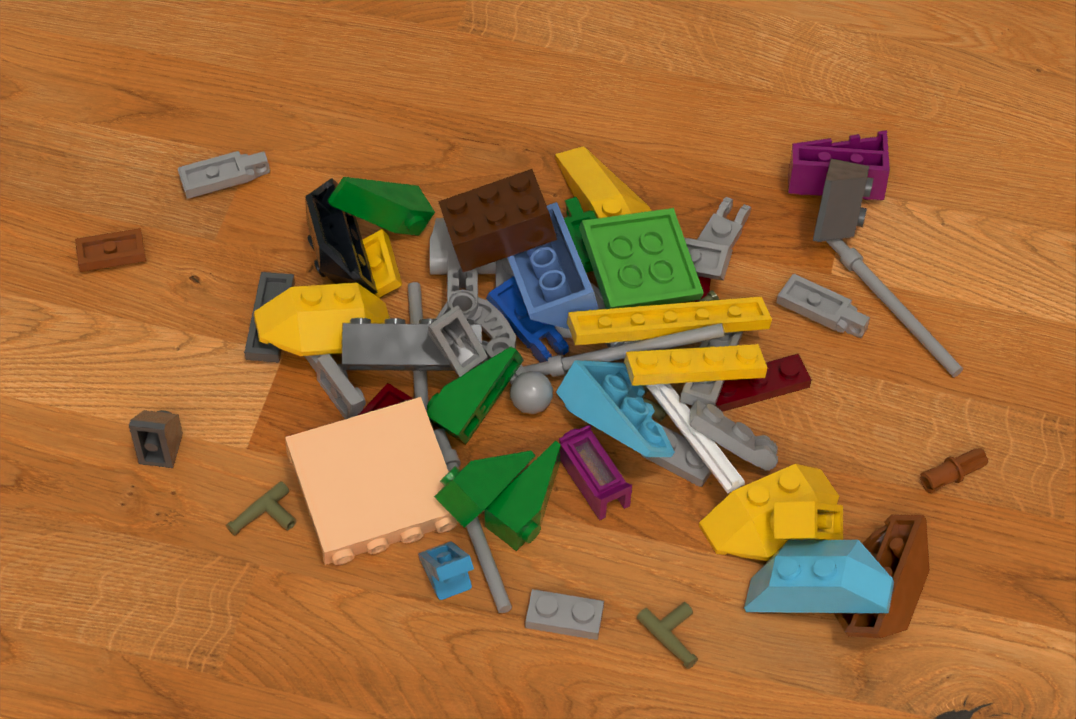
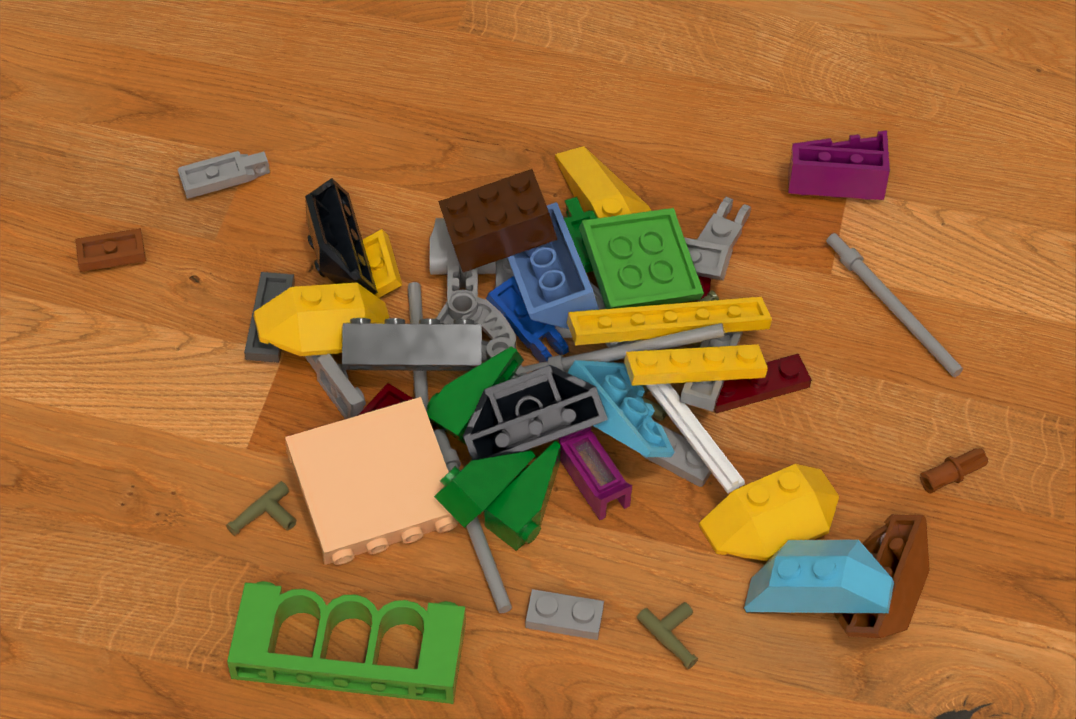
dark grey slope [129,410,183,468] -> none
green slope [328,177,435,236] -> none
dark azure slope [418,541,474,600] -> none
light grey slope [428,306,488,377] -> none
light grey hinge [690,399,778,471] -> none
yellow slope [770,501,843,540] -> none
light grey hinge [776,274,870,338] -> none
dark grey slope [813,159,874,242] -> none
none -> bright green fence [227,581,466,704]
none -> black wedge [463,365,608,461]

